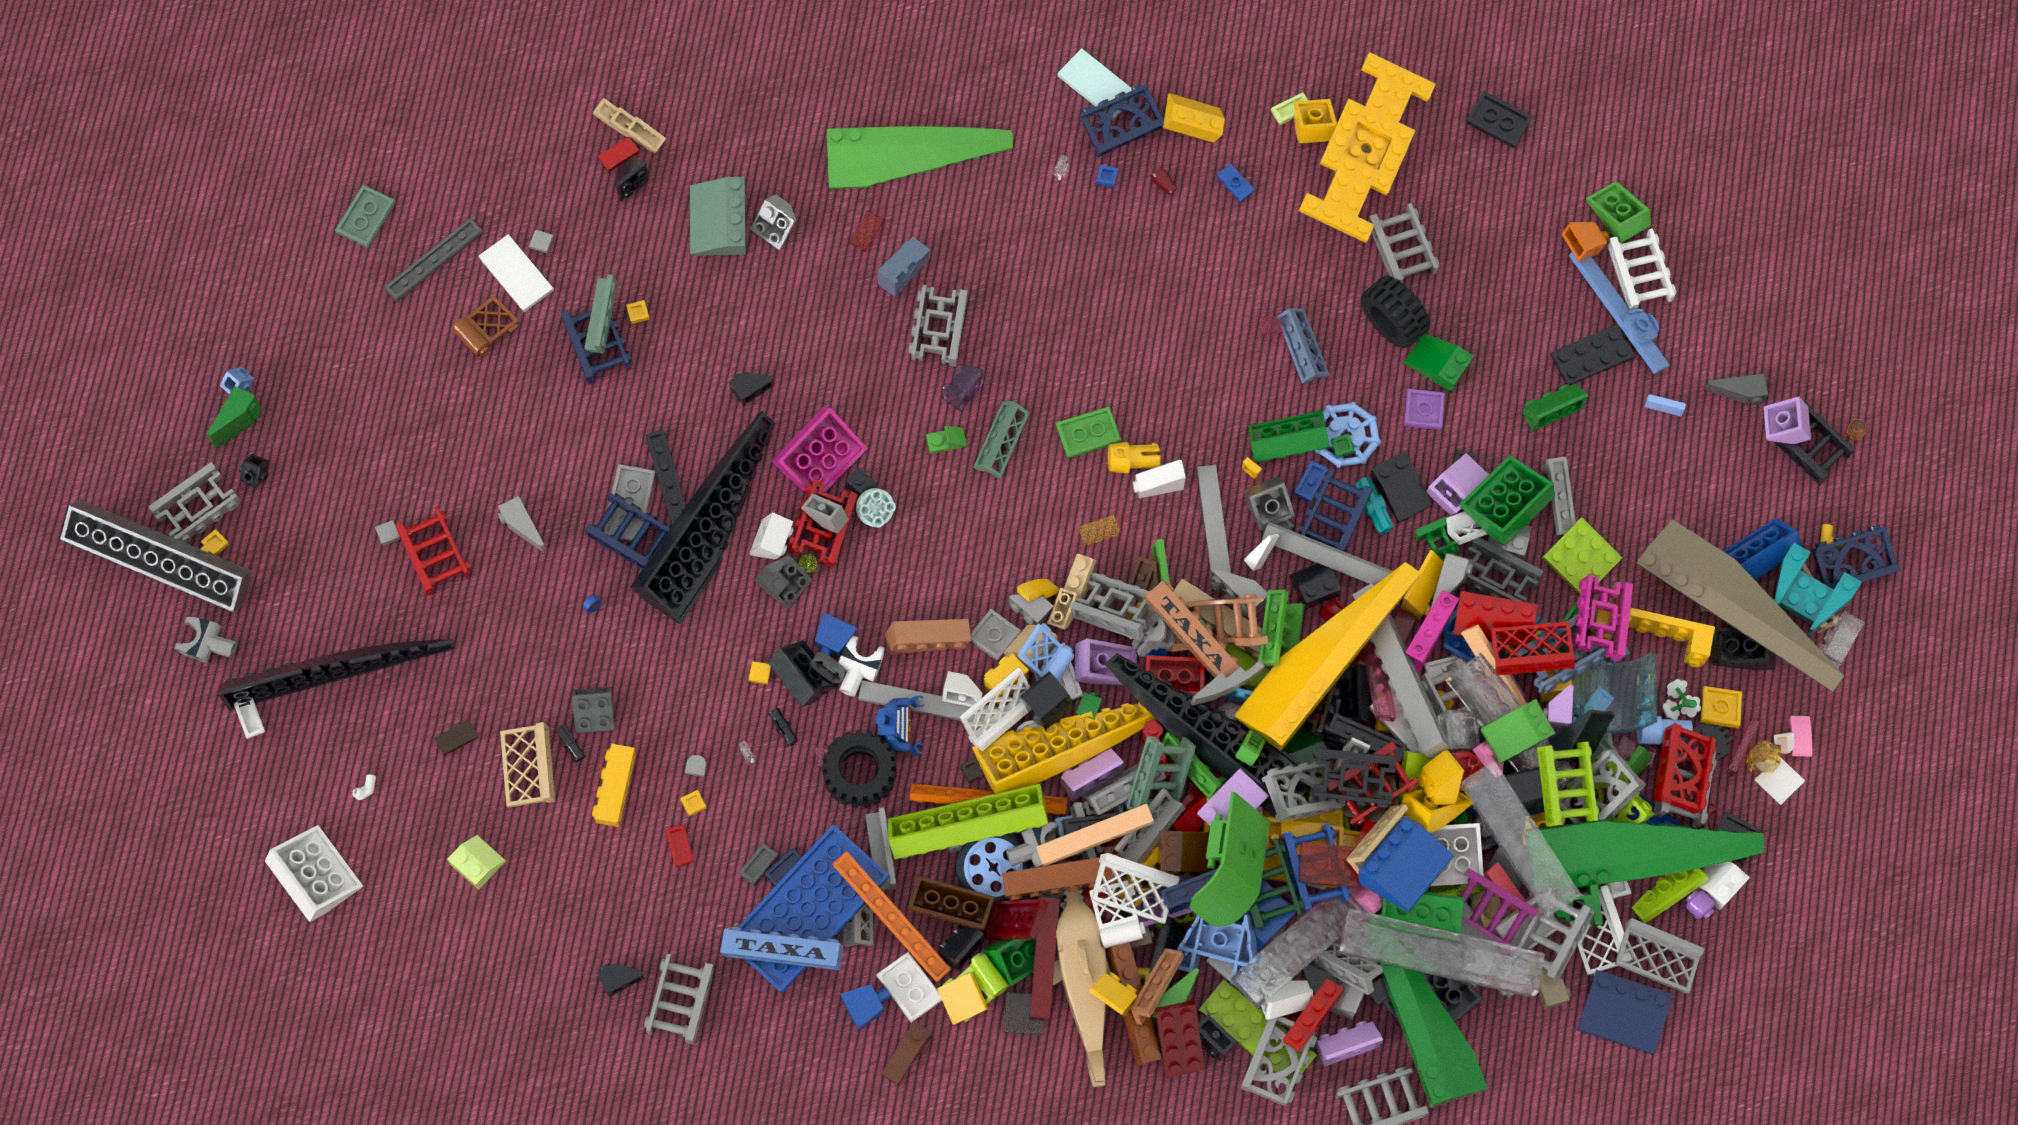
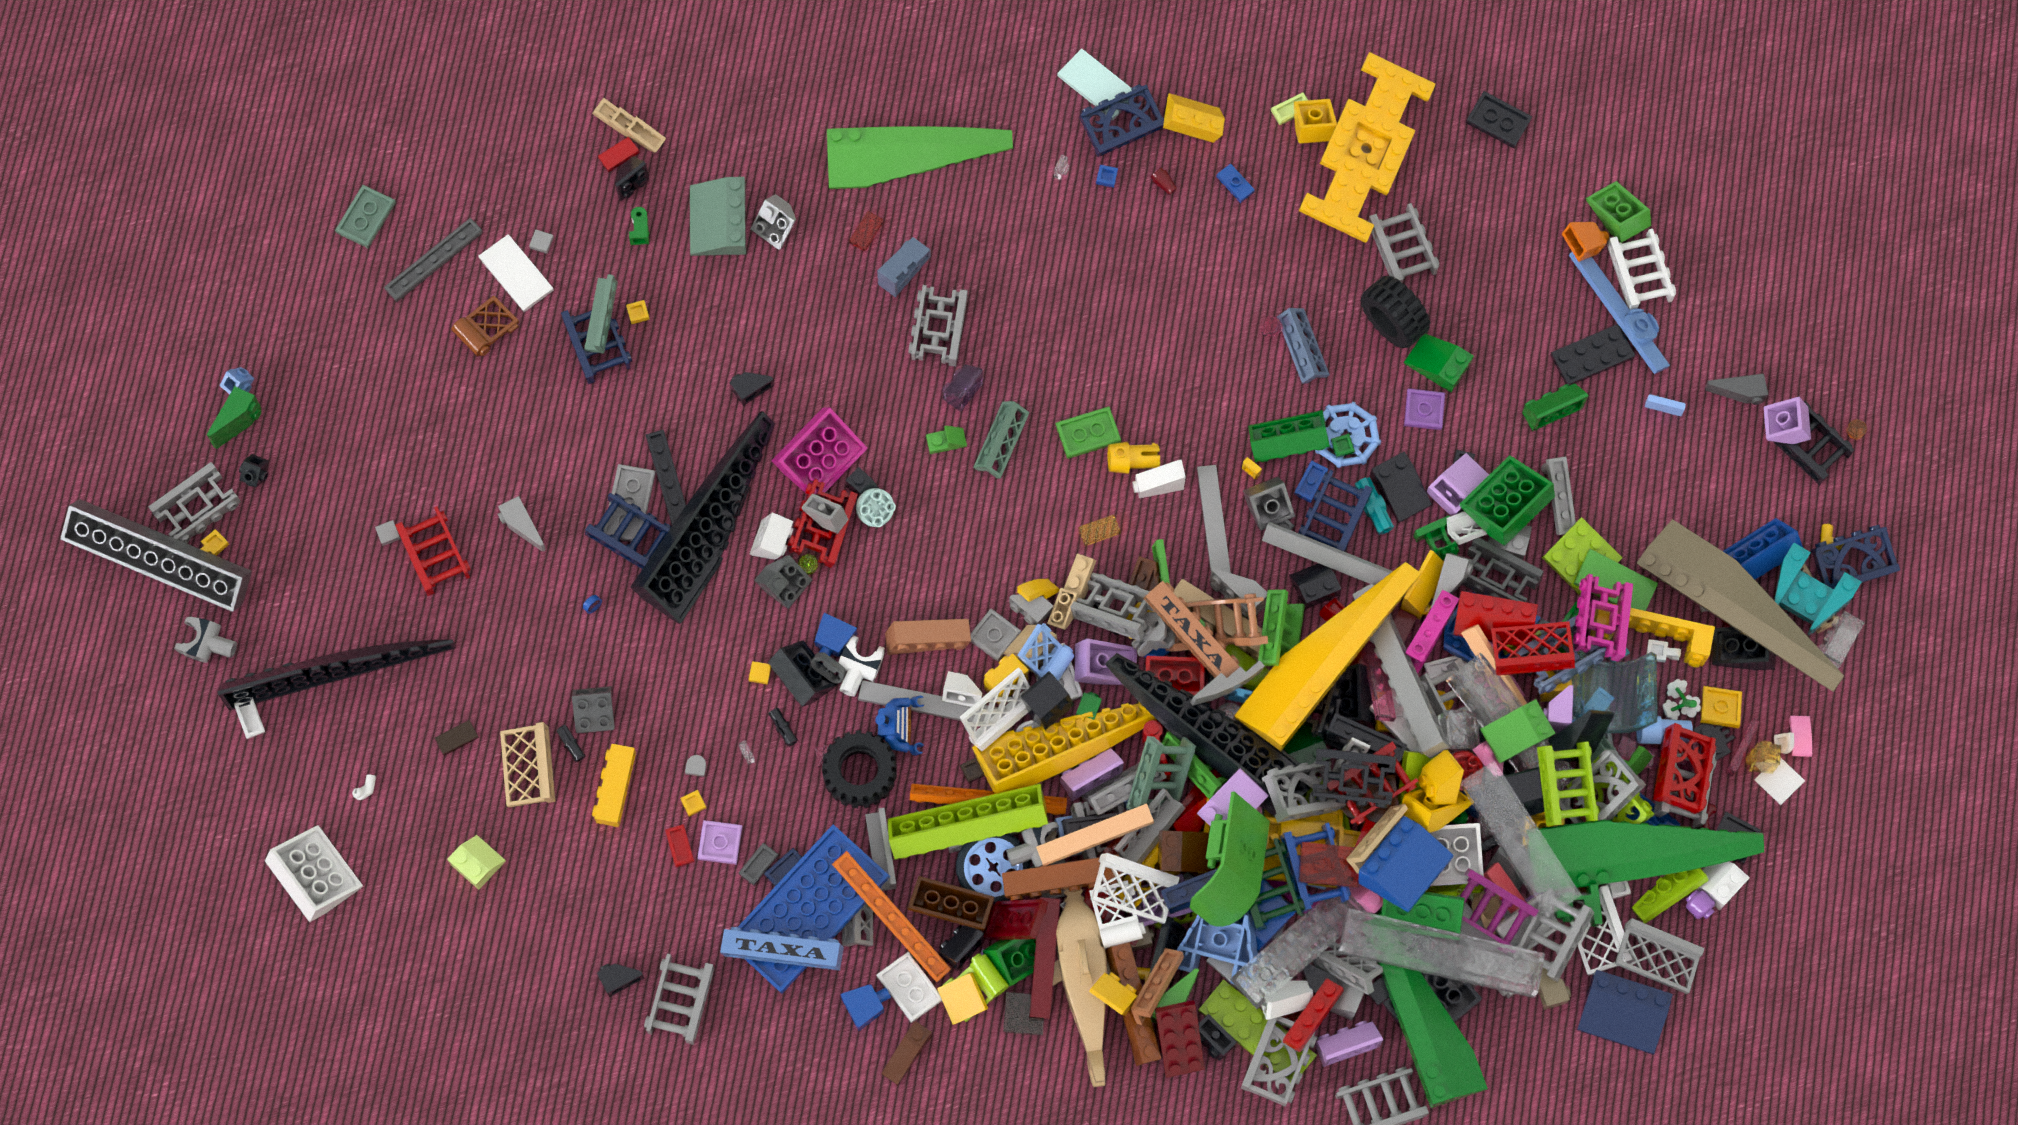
bright green slope [1236,730,1266,766] -> none
white slope [1244,534,1279,571] -> none
none -> green leg [629,207,649,245]
none -> lavender tile [698,820,743,865]
none -> bright green tile [1573,549,1658,611]
none -> white plate [1646,639,1681,663]

